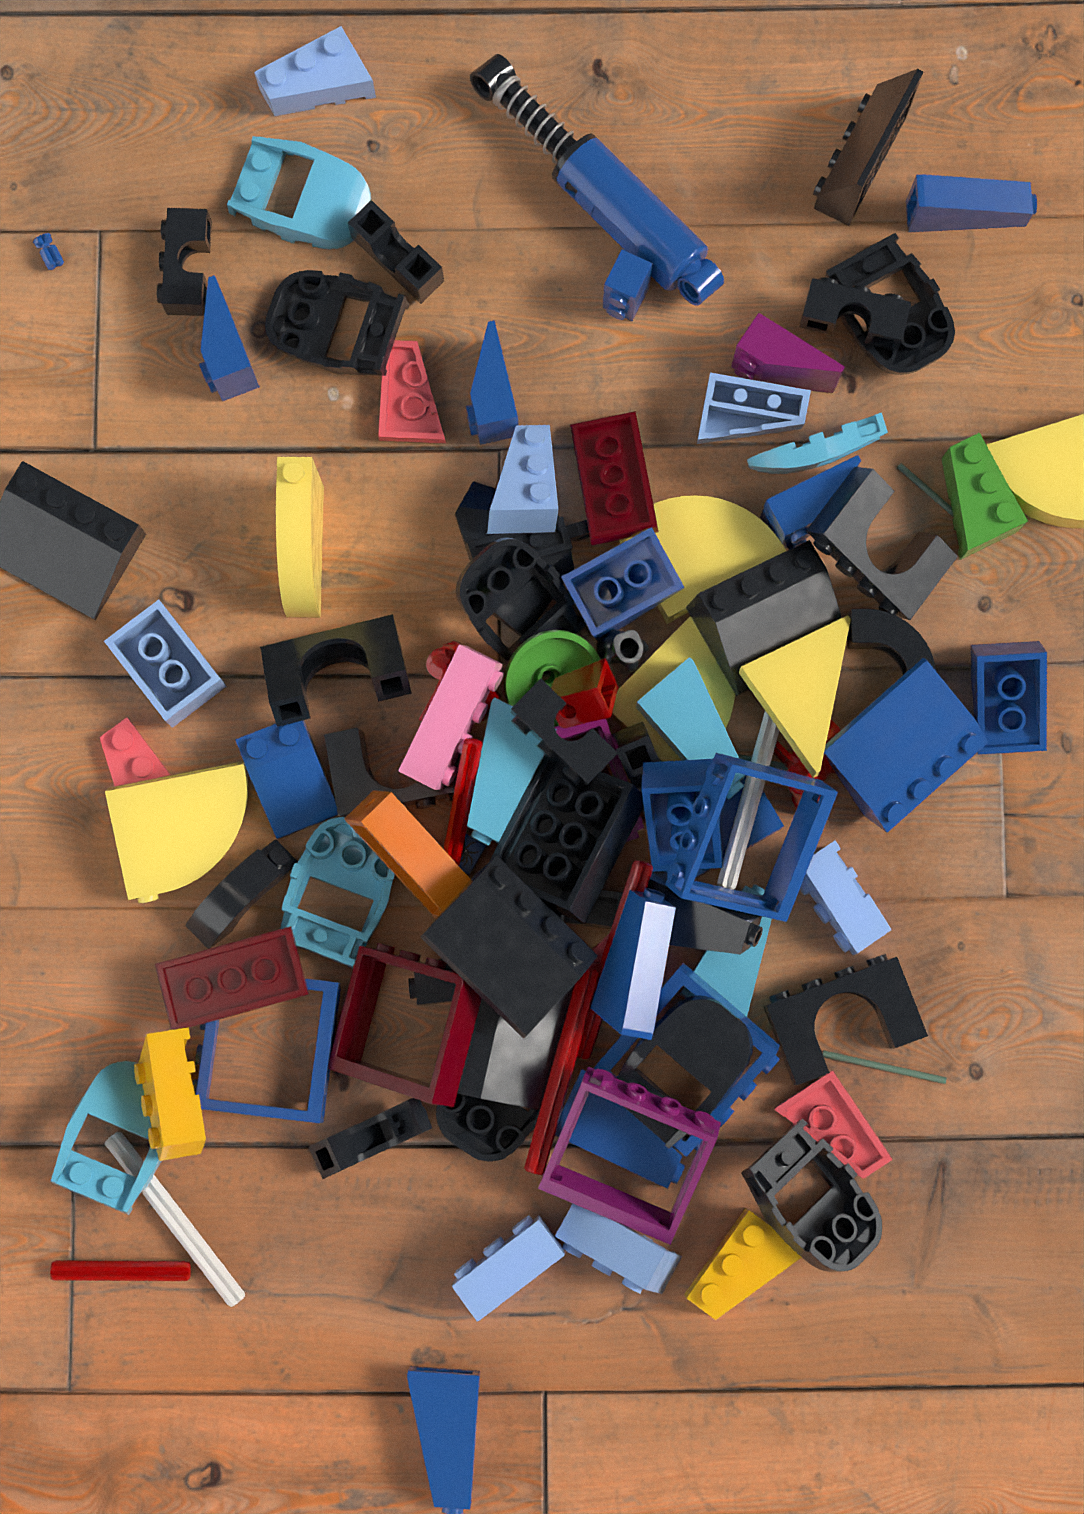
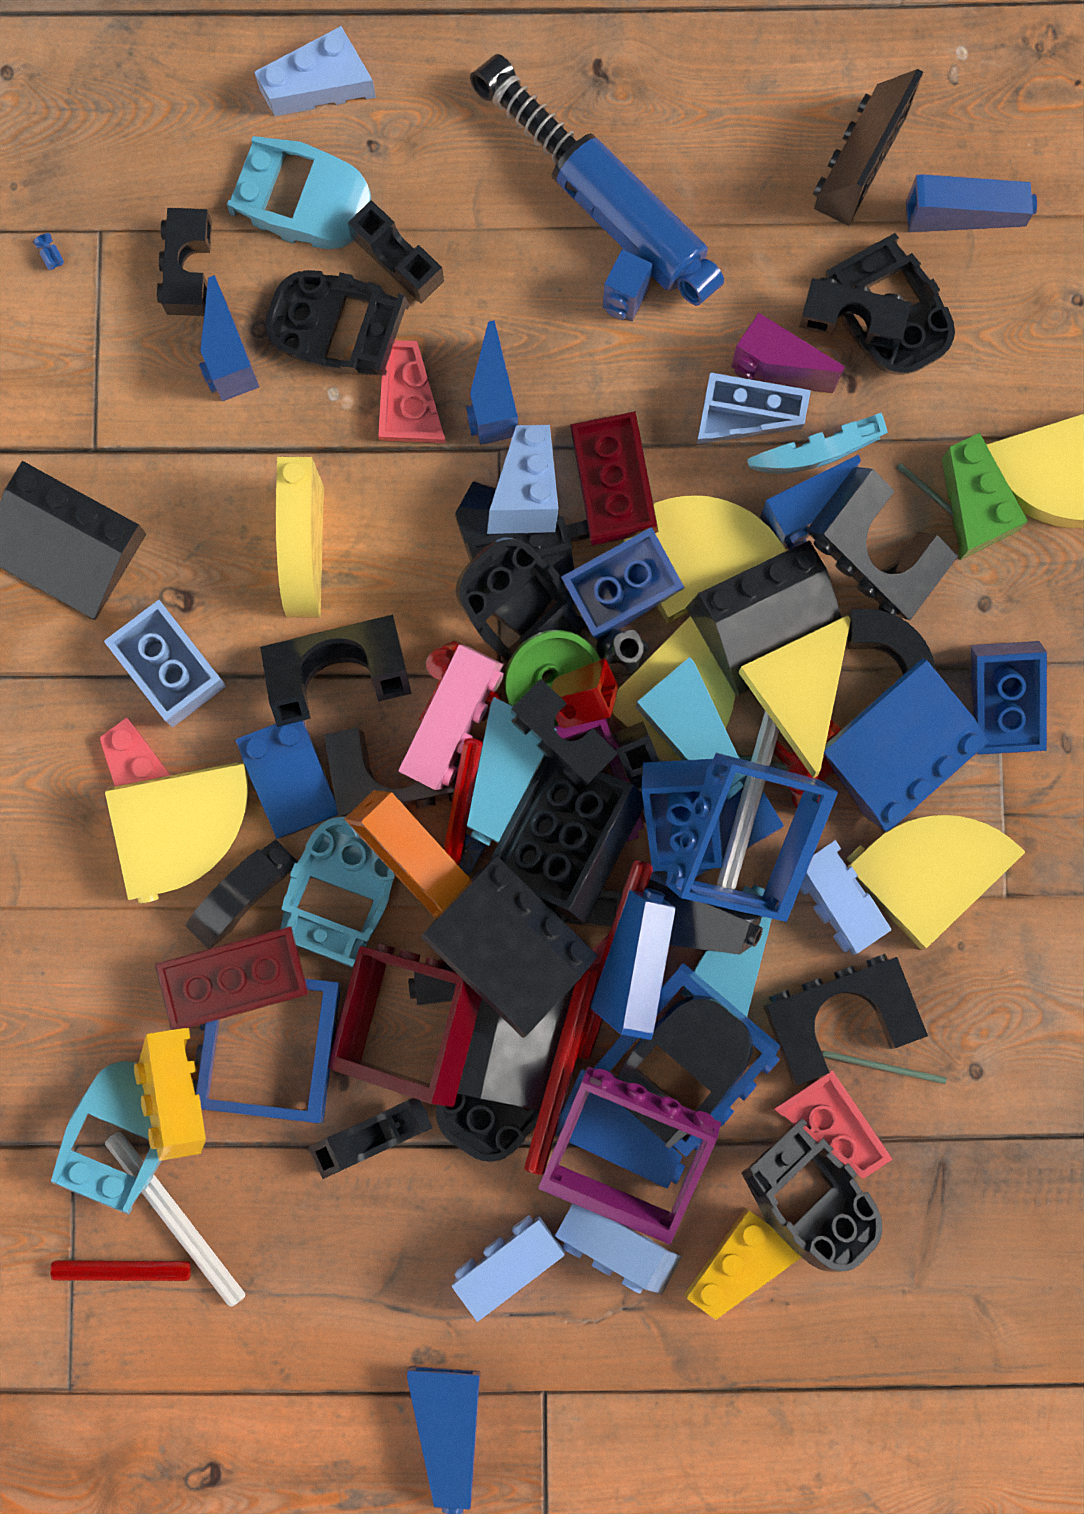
none -> light yellow brick [846,815,1025,950]

